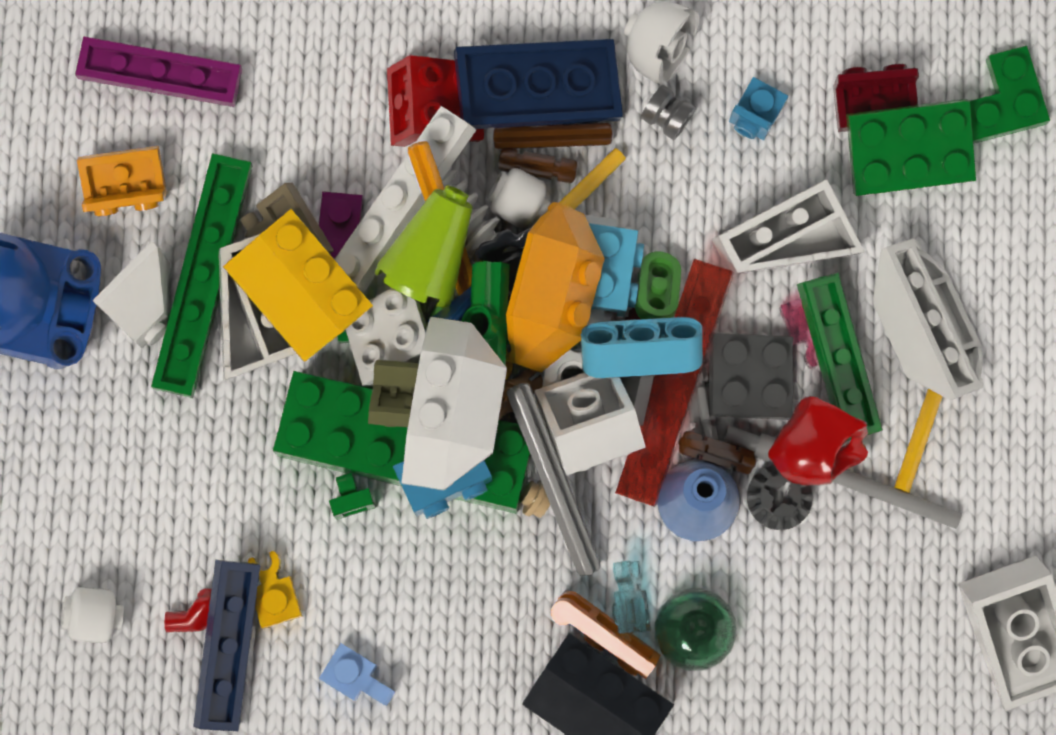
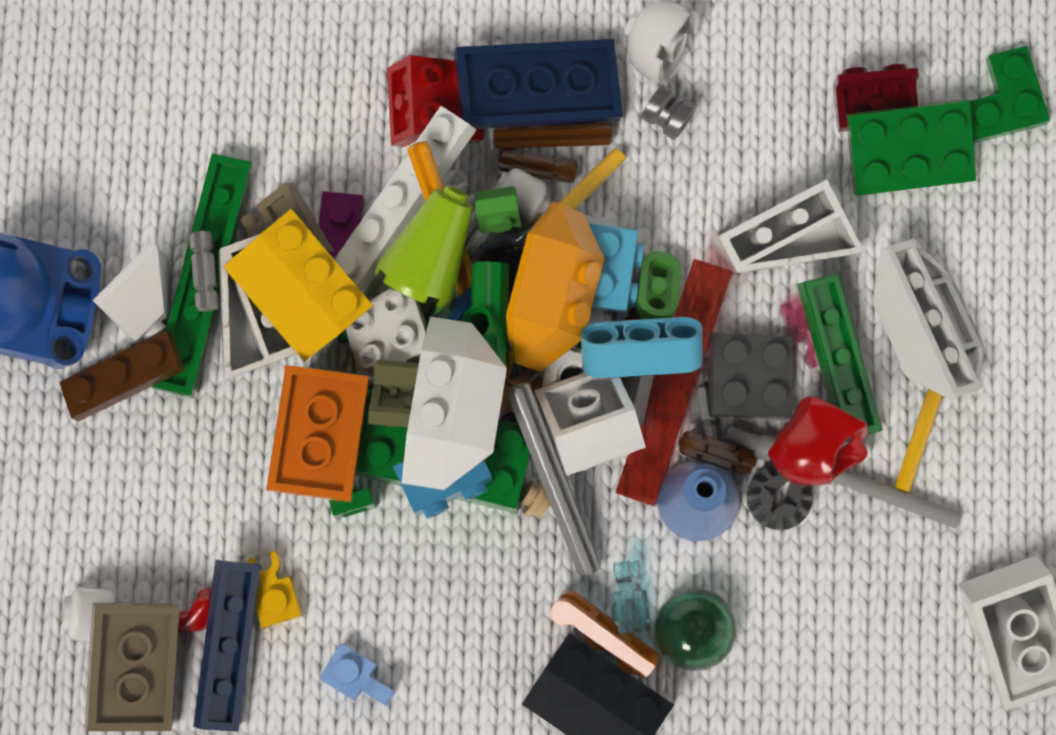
magenta plate [75,36,243,107] -> none
light orange bracket [77,146,167,216] -> none
dark azure bracket [729,77,788,140] -> none
none -> reddish brown plate [59,331,185,422]
none -> dark tan plate [85,603,180,731]
none -> light grey axle [189,231,219,312]
none -> orange plate [266,365,370,503]
none -> bright green bracket [475,186,521,233]

